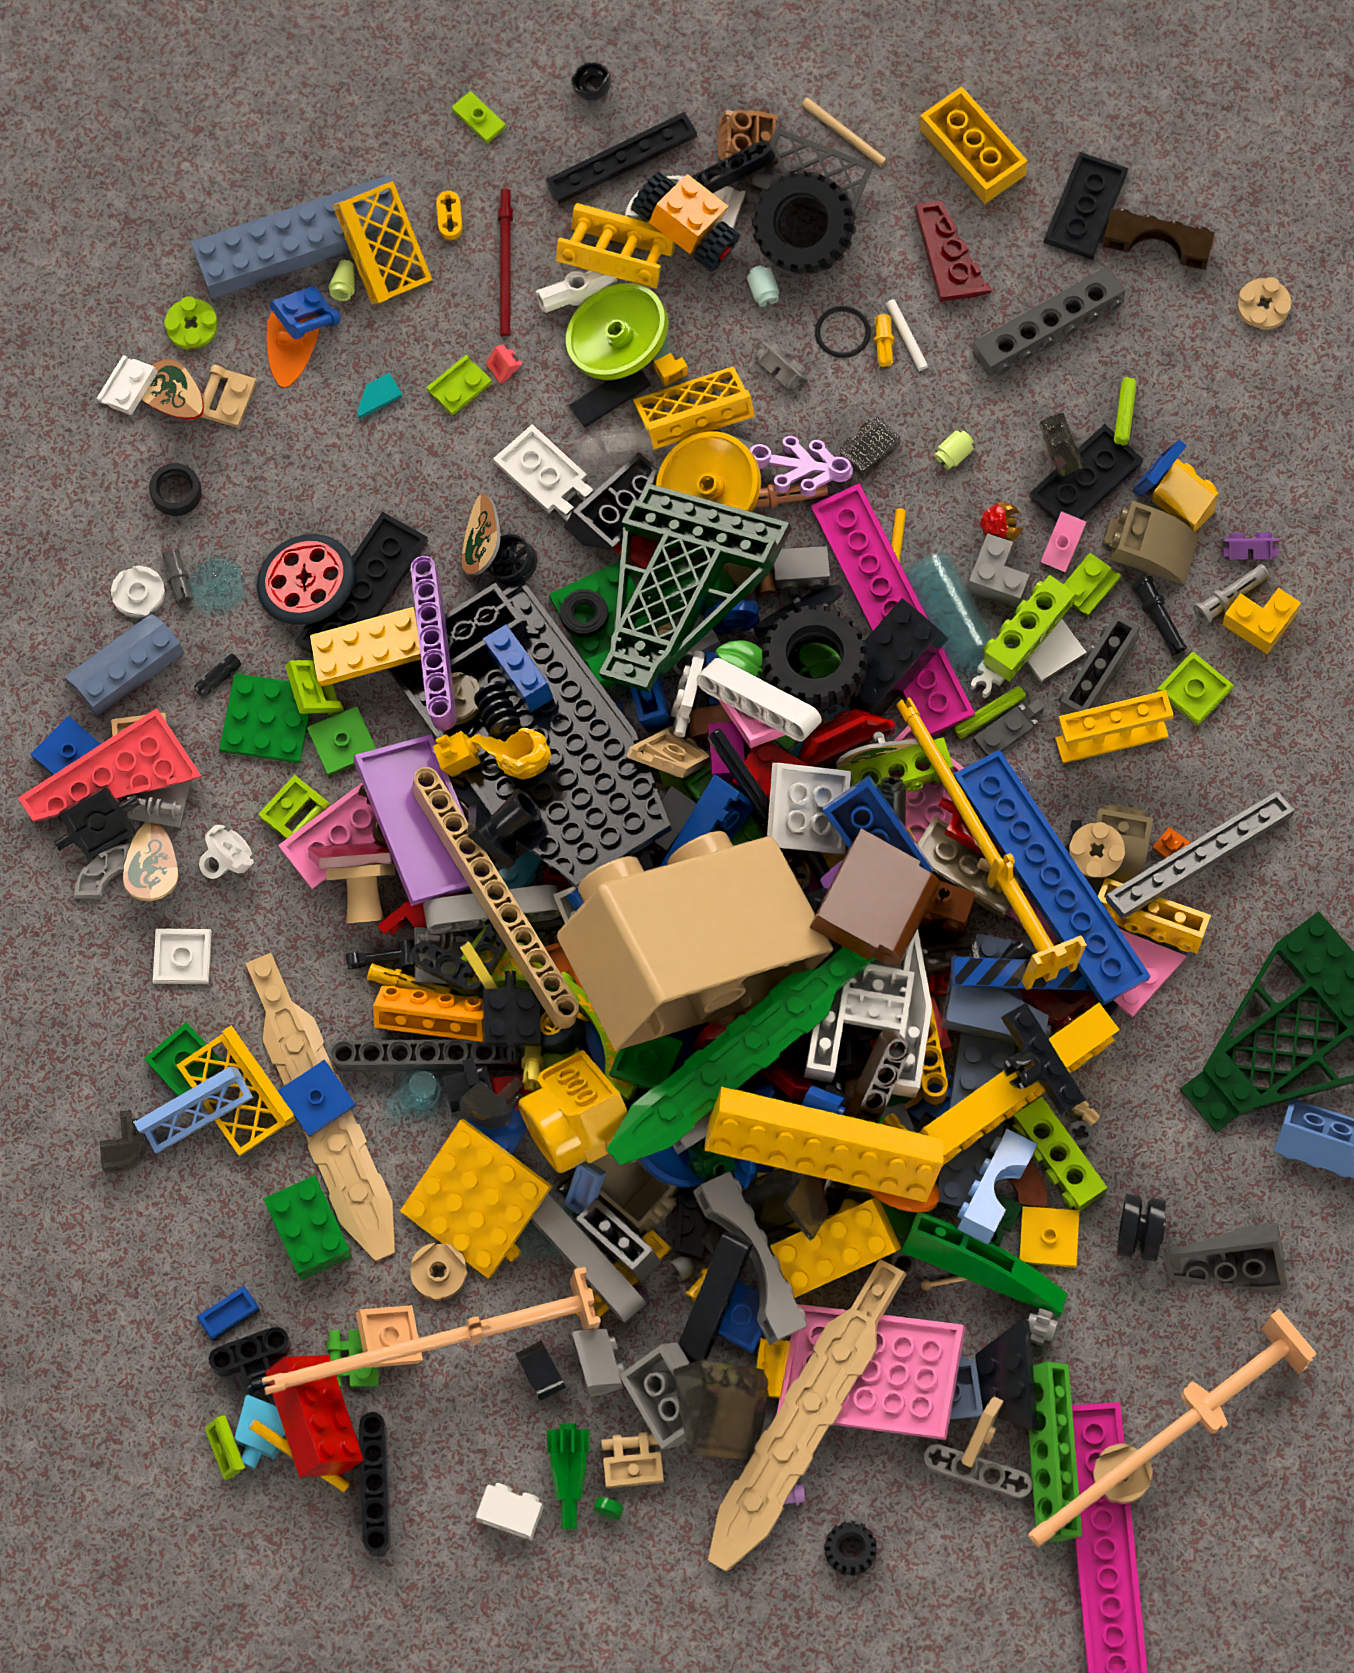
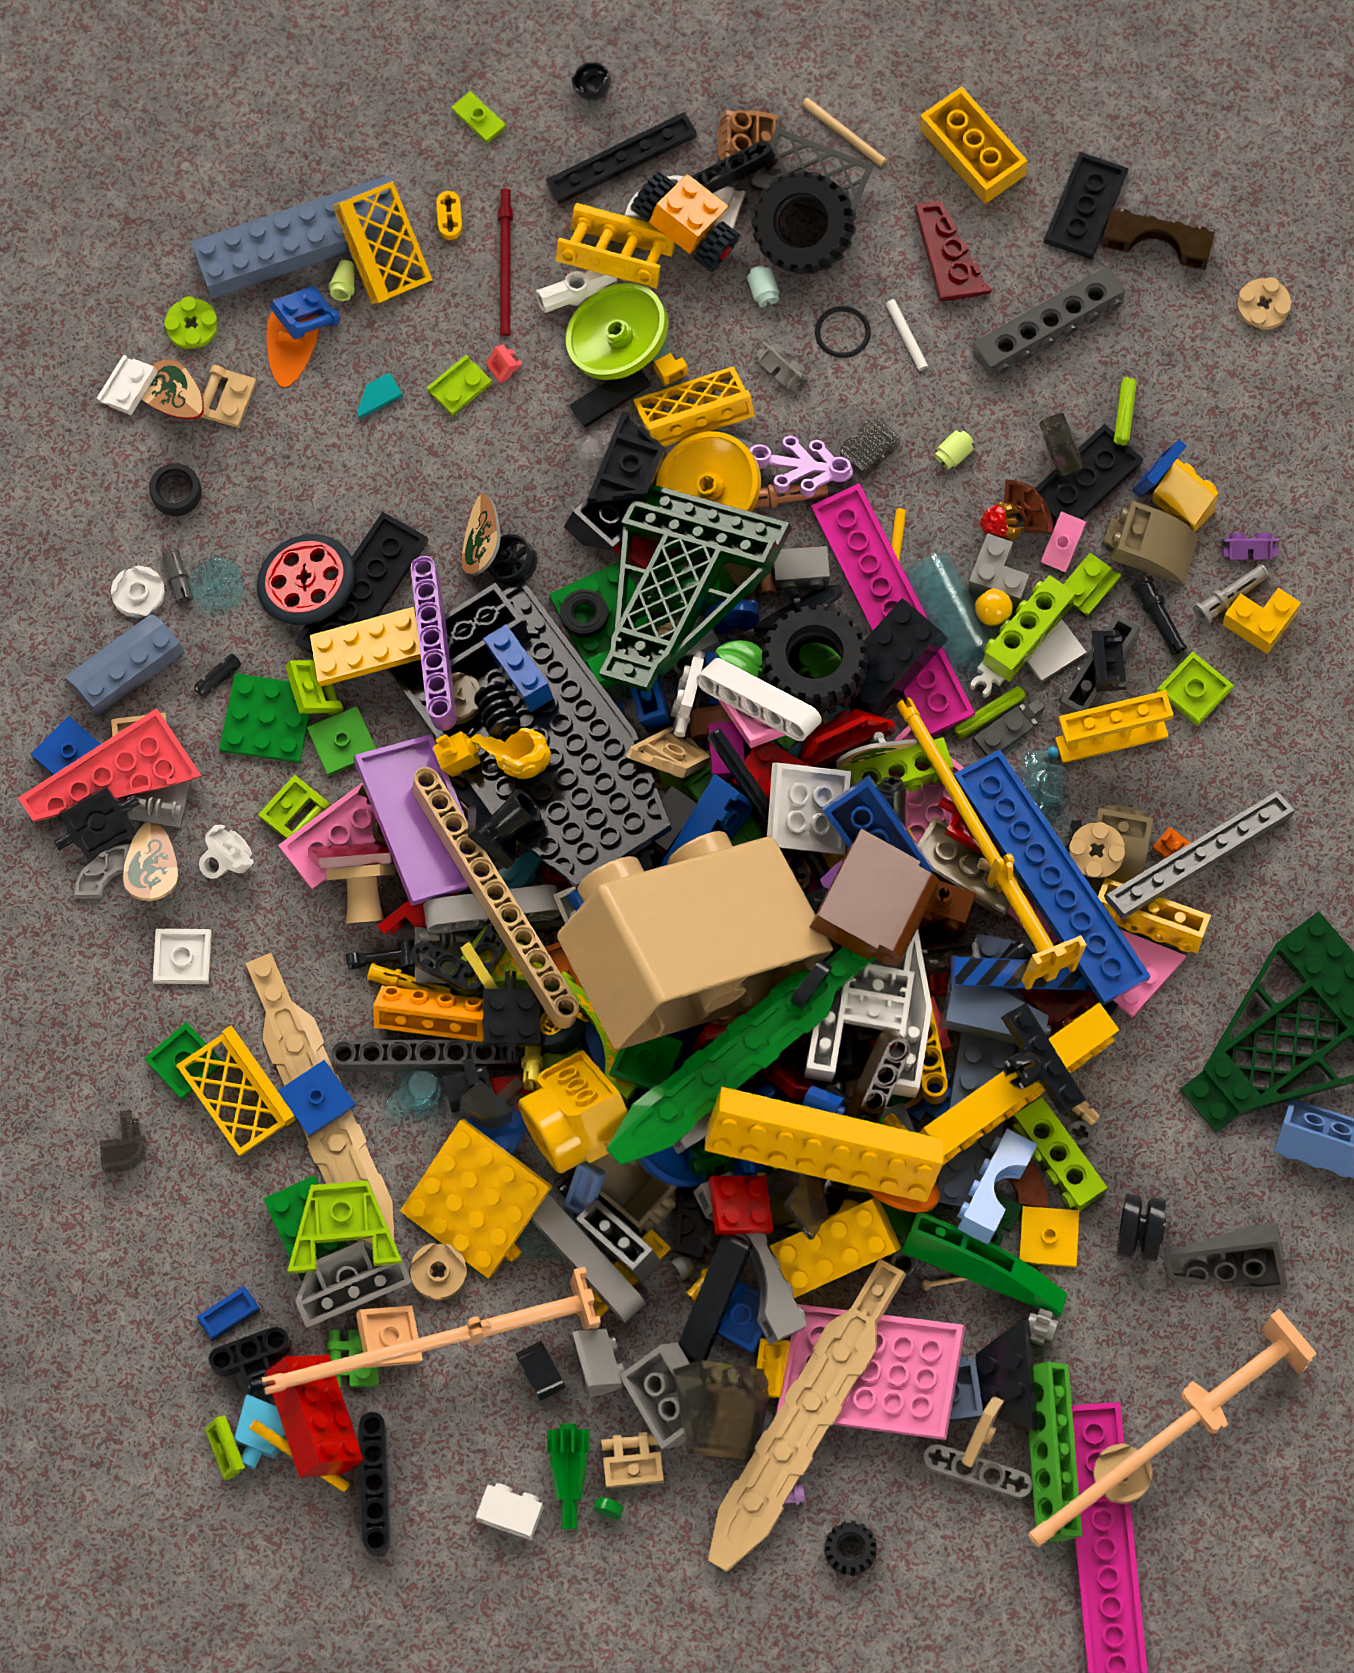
light blue fence [134,1067,253,1153] -> none
white tile [493,425,594,521] -> none
yellow axle [874,314,895,367] -> none
none -> lime wing [288,1180,403,1274]
none -> light grey wedge [295,1240,412,1328]
none -> black wing [587,411,665,504]
none -> red plate [708,1175,773,1234]
none -> black beam [790,959,833,1010]
none -> yellow piece [975,588,1013,627]
none -> copper tile [1004,480,1053,534]
none -> clear light blue piece [1023,746,1066,824]
none -> black hinge [1091,630,1126,692]

